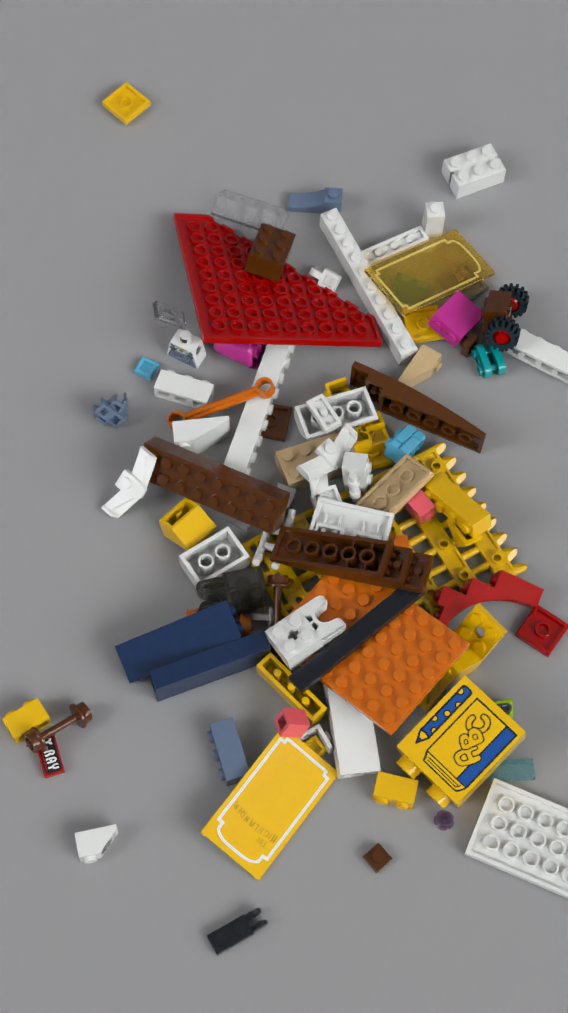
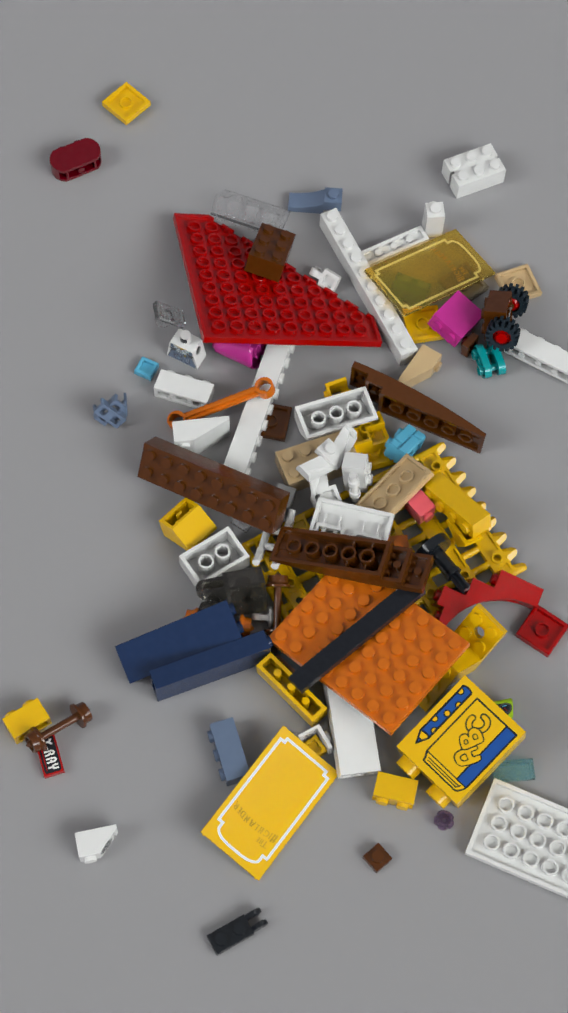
white plate [101,446,157,518] -> none
white brick [265,595,346,671] -> none
coral brick [274,708,310,738] -> none
white plate [306,393,342,434] -> none
none -> dark red brick [50,138,102,182]
none -> black piece [416,533,471,594]
none -> tan tile [494,264,542,299]

